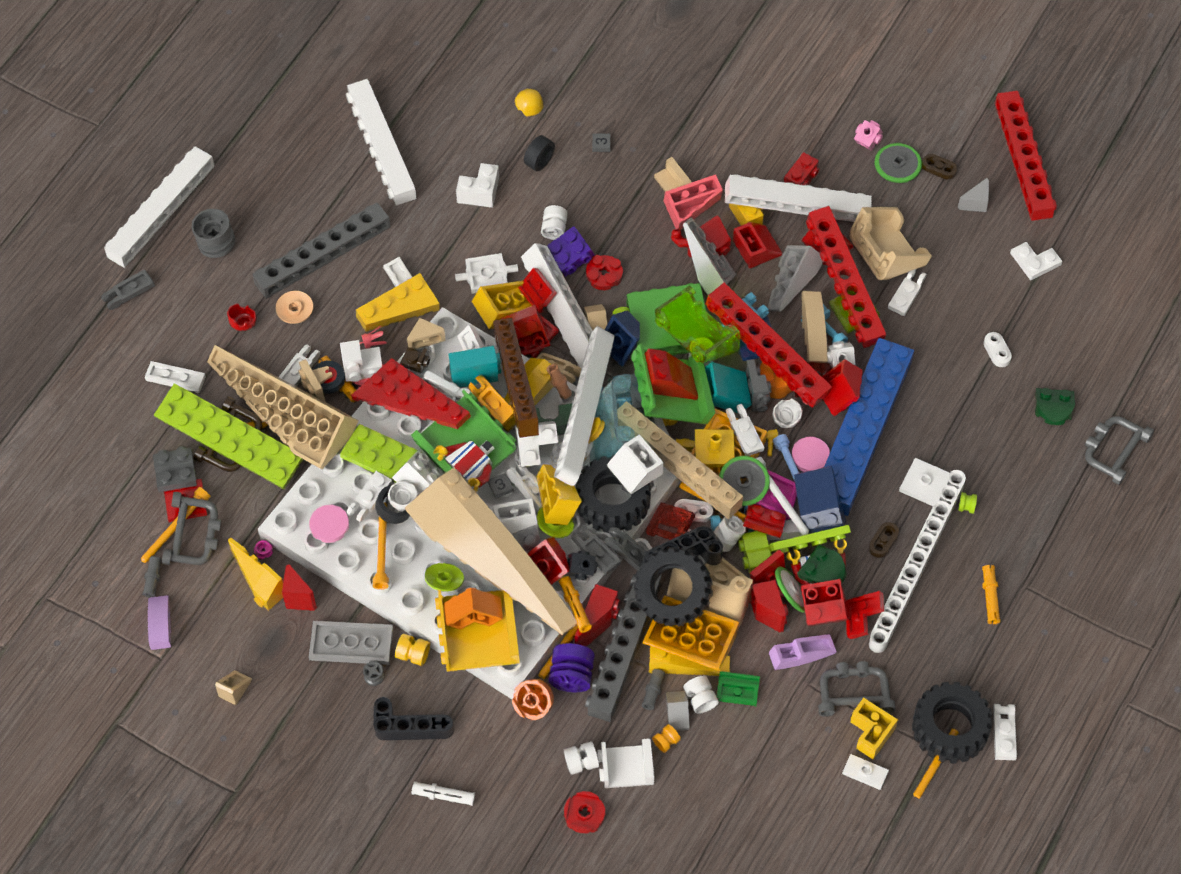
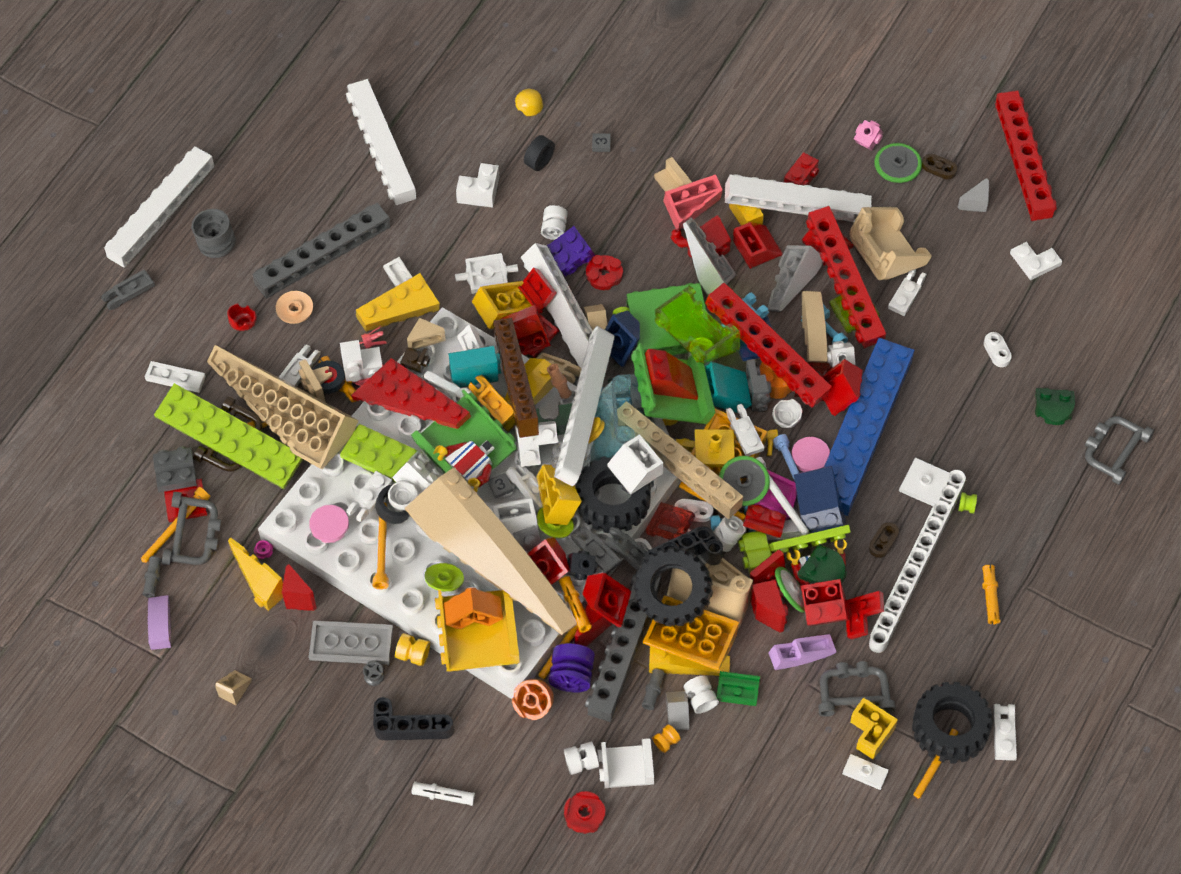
none -> red slope [582,572,632,627]

